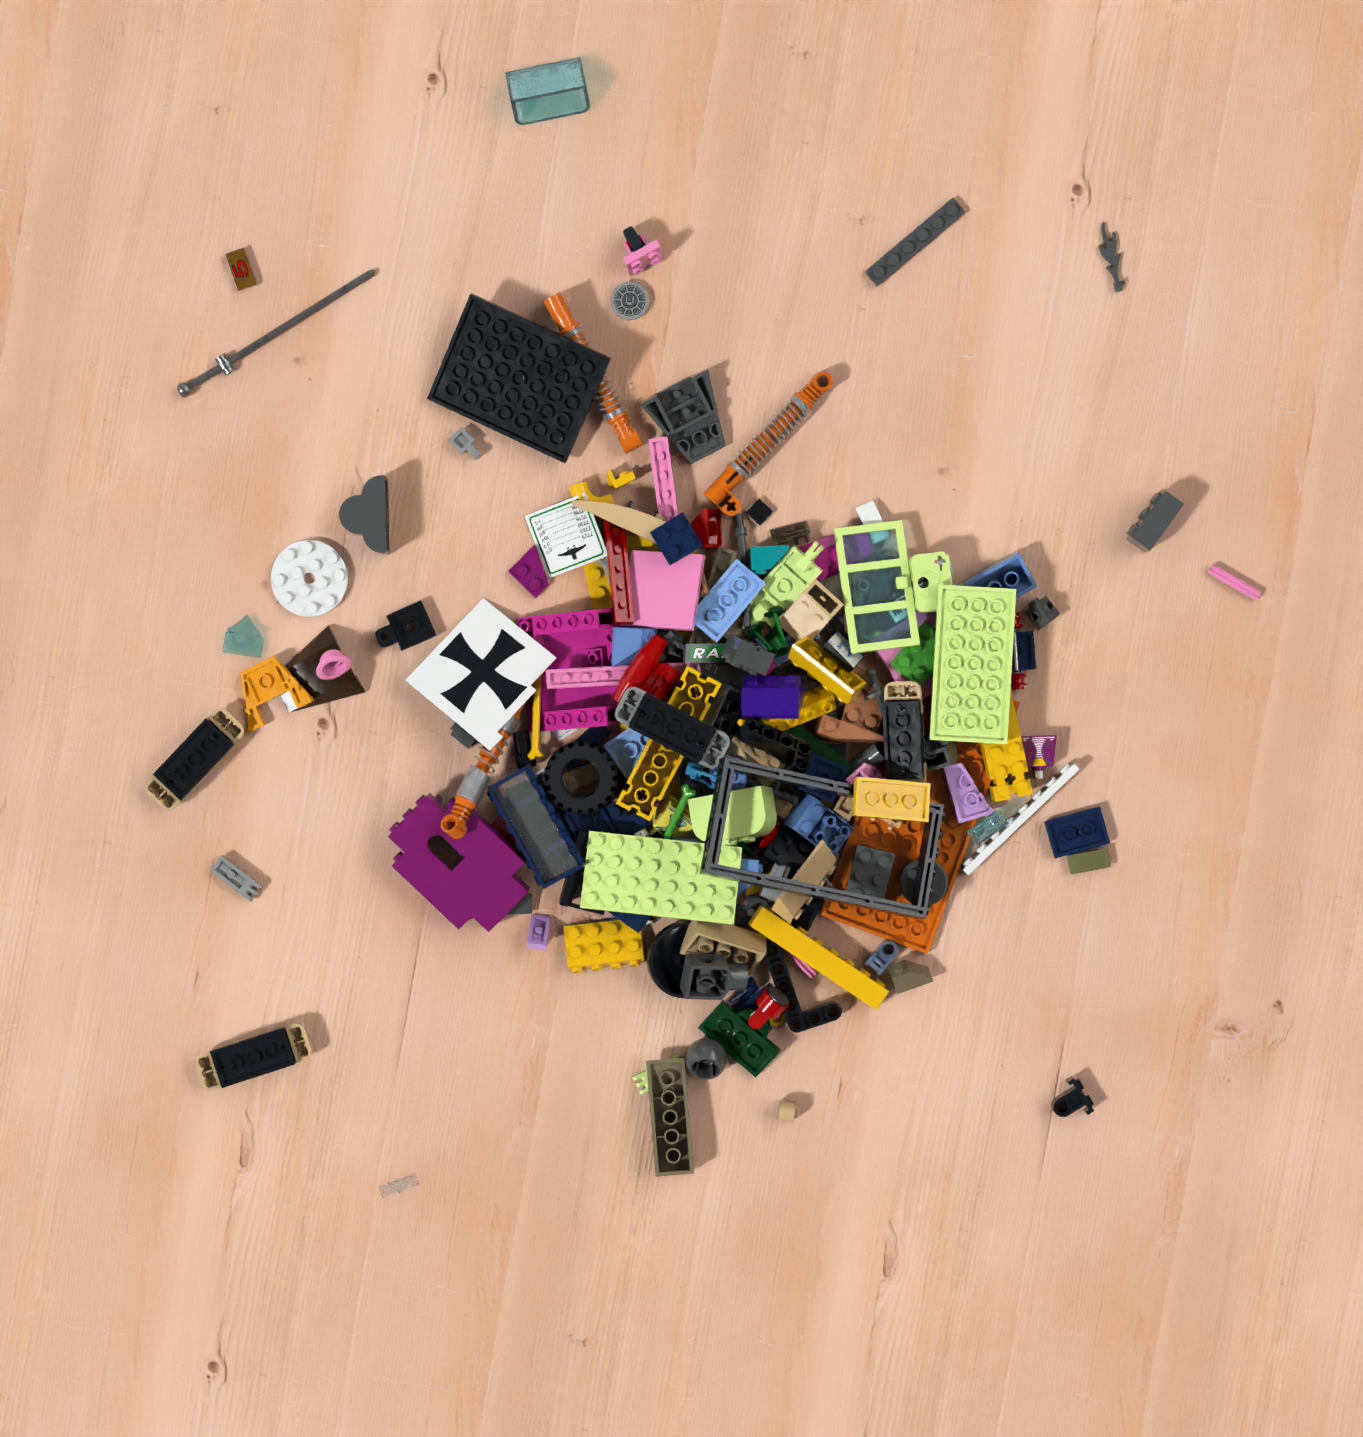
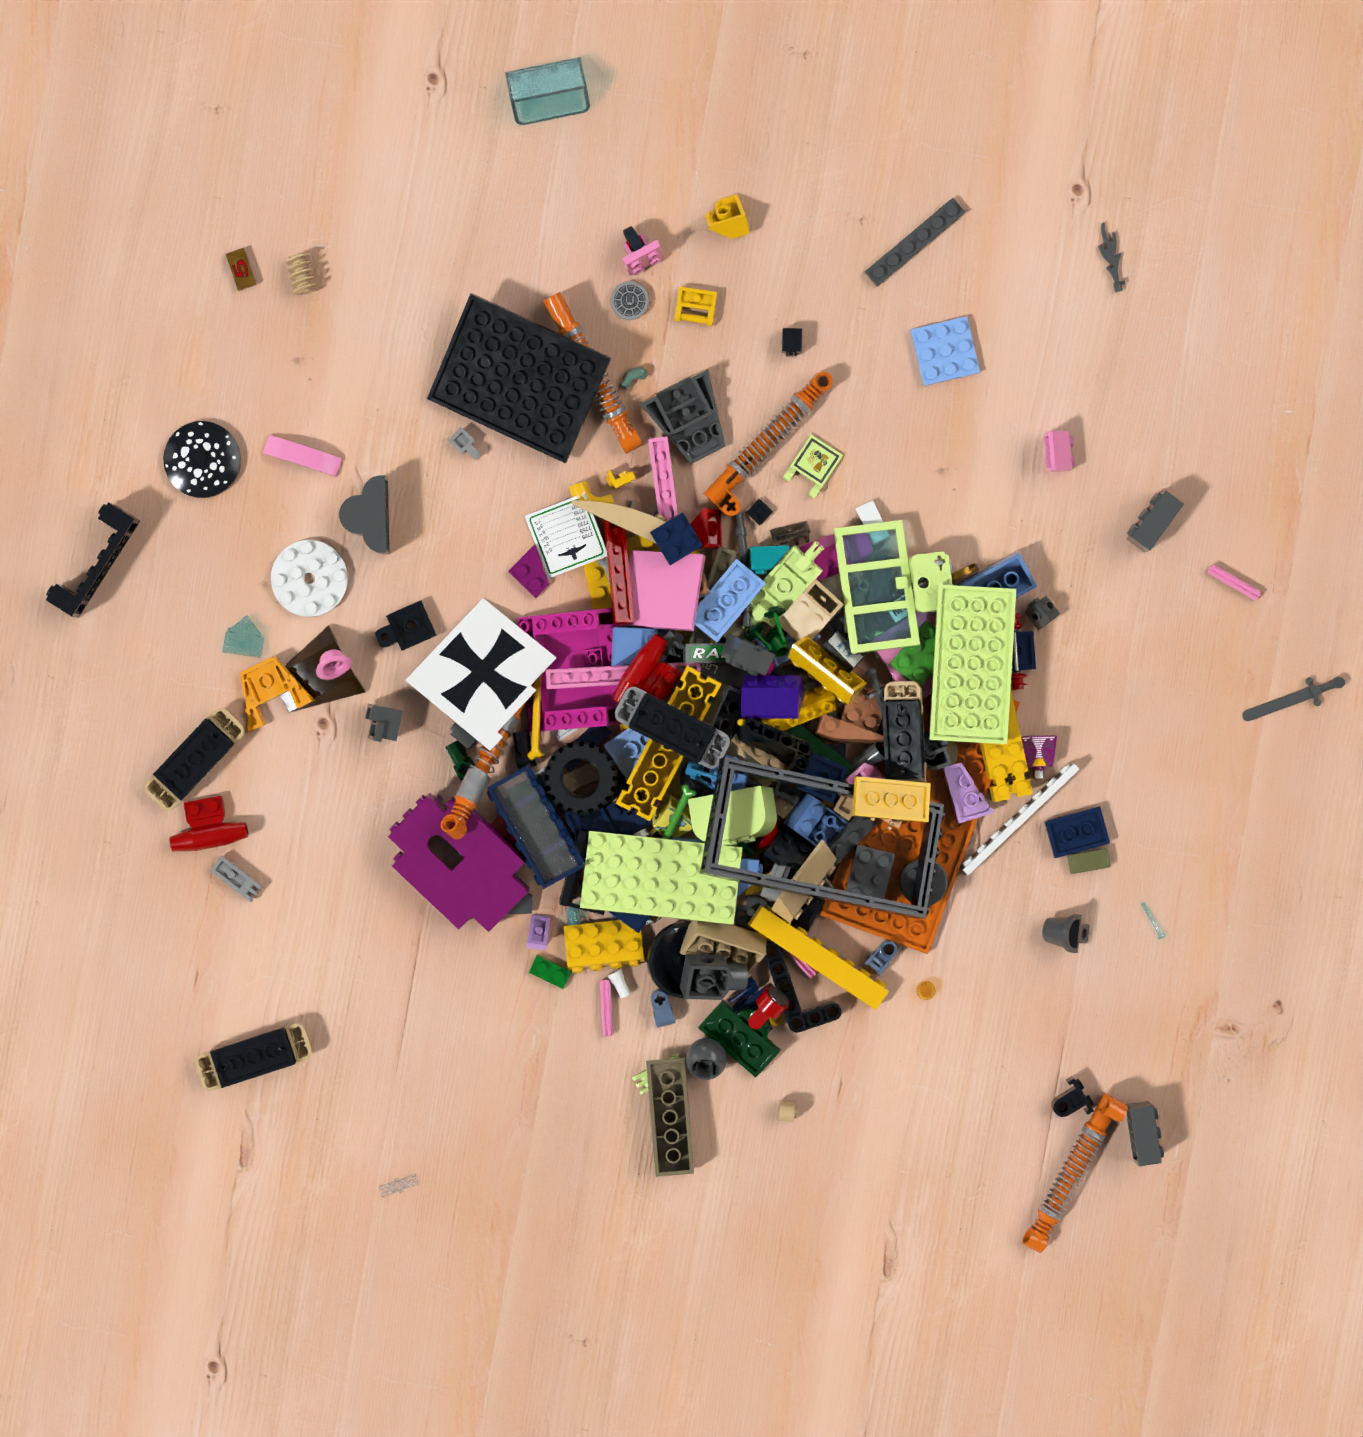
flat silver bar [177,269,375,397] -> none
dark tan slope [888,960,934,994] -> none
clear light blue plate [967,809,1009,845] -> none
none -> black plate [46,502,140,618]
none -> black dish [163,421,241,498]
none -> red plate [169,796,248,852]
none -> bright pink slope [263,435,342,477]
none -> tan piece [286,253,316,295]
none -> dark grey plate [365,703,403,742]
none -> dark green piece [444,740,476,781]
none -> green plate [528,955,571,989]
none -> clear light blue hinge [565,907,581,925]
none -> bright pink axle [600,979,613,1036]
none -> white pin [607,968,631,999]
none -> sand green arm [621,367,648,389]
none -> sand blue piece [651,989,676,1028]
none -> yellow plate [674,286,717,327]
none -> yellow slope [705,194,750,239]
none -> black brick [782,328,802,357]
none -> yellowish green flag [783,435,843,498]
none -> dark grey plate [827,816,877,864]
none -> light blue plate [910,316,980,386]
none -> clear yellow plate [916,981,936,1000]
none -> pearl gold tile [951,563,979,582]
none -> orange piece [1022,1092,1128,1253]
none -> dark grey container [1042,914,1089,953]
none -> bright pink slope [1044,431,1075,473]
none -> dark grey brick [1126,1101,1164,1166]
none -> clear light blue piece [1141,902,1166,940]
none -> dark grey sword [1242,677,1345,721]

